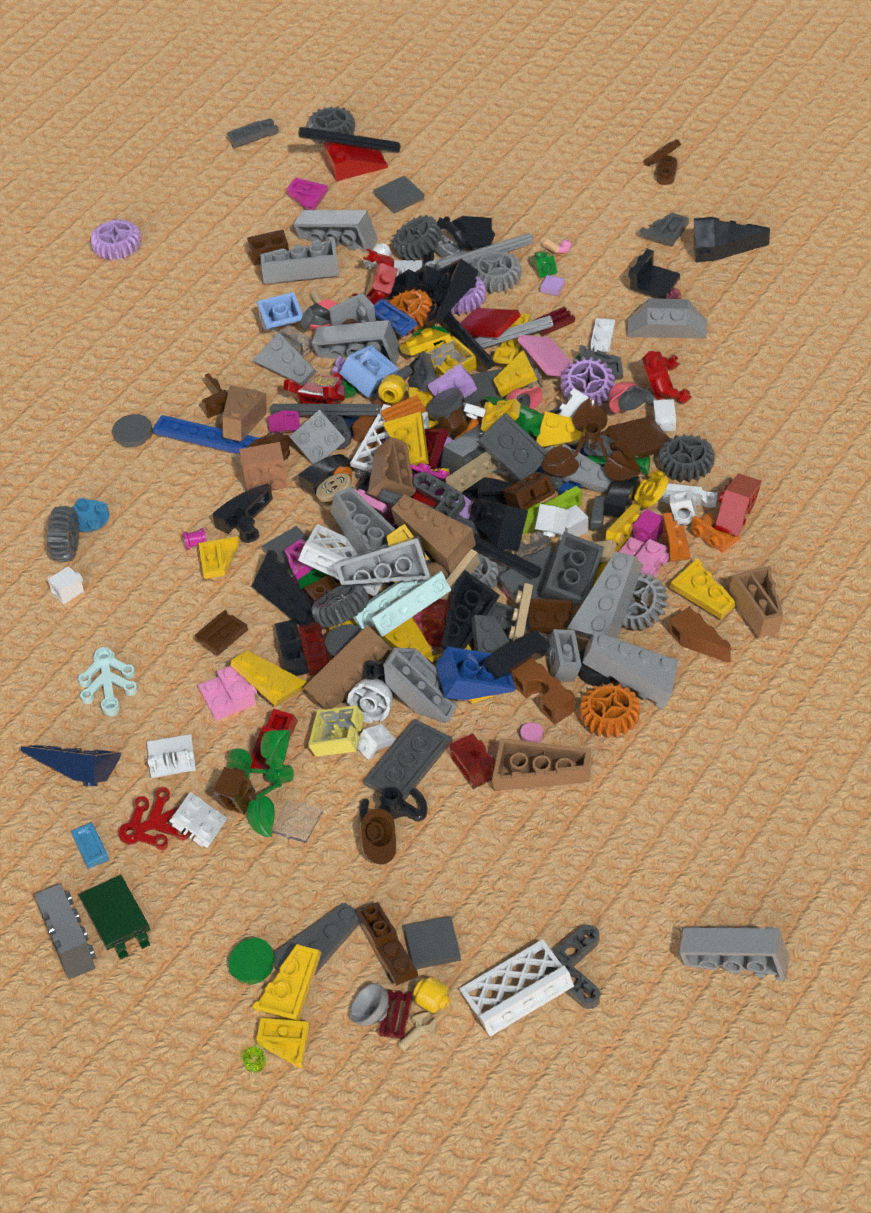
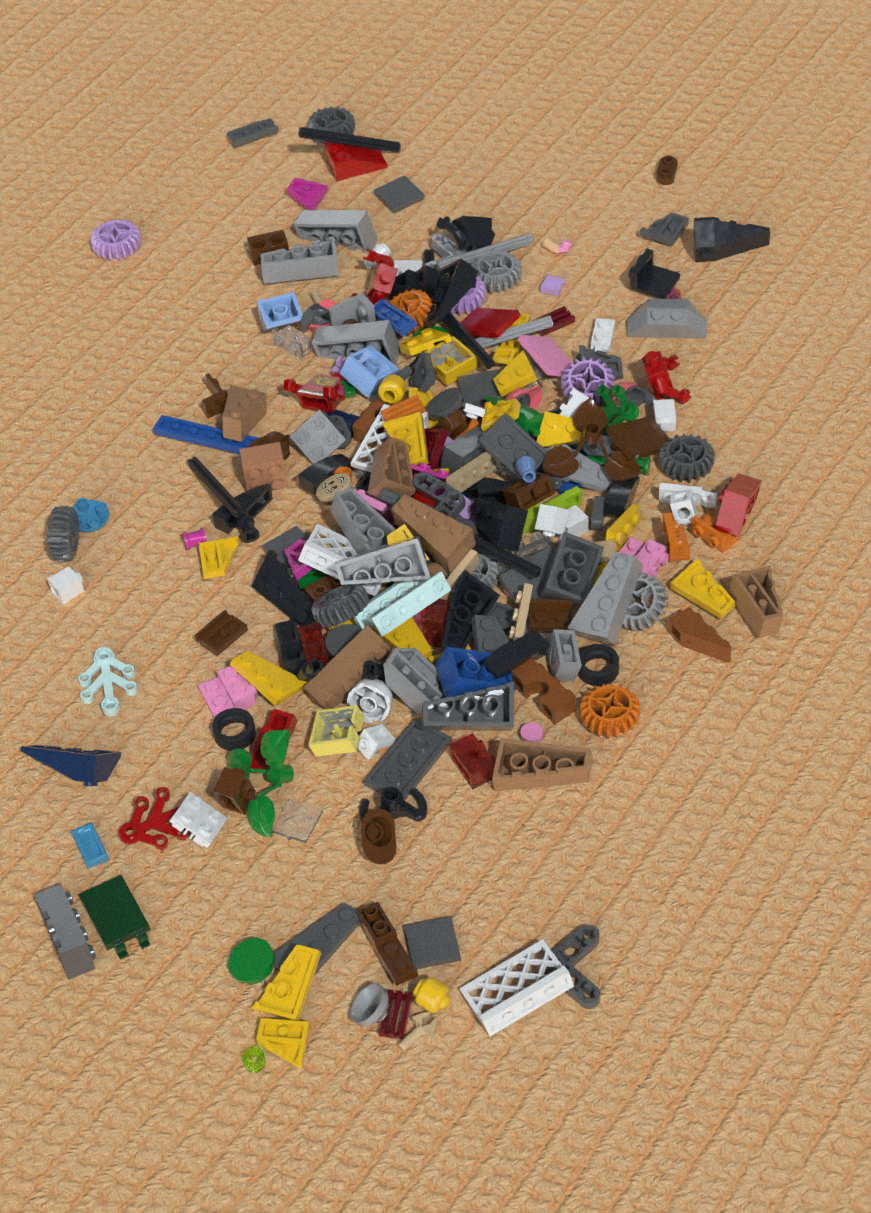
dark grey tile [112,414,153,447] -> none
white hinge [147,734,196,778] -> none
light grey wing [252,333,317,385] -> none
dark pink panel [268,410,301,433] -> none
dark grey axle [270,404,381,416] -> none
dark grey gear [393,215,443,261] -> none
lavender bracket [428,363,477,398] -> none
green bracket [529,250,557,278] -> none
light grey wedge [583,631,678,710] -> none
dark pink brick [633,509,663,543] -> none
yellow tile [634,470,668,509] -> none
reddish brown tile [644,139,681,166] -> none
light grey wedge [680,926,789,981] -> none
none -> black axle [188,457,245,518]
none -> black tyre [212,708,256,751]
none -> black pin [296,658,323,682]
none -> dark grey wedge [422,682,514,731]
none -> medium blue cone [516,456,536,482]
none -> green plant [597,384,639,436]

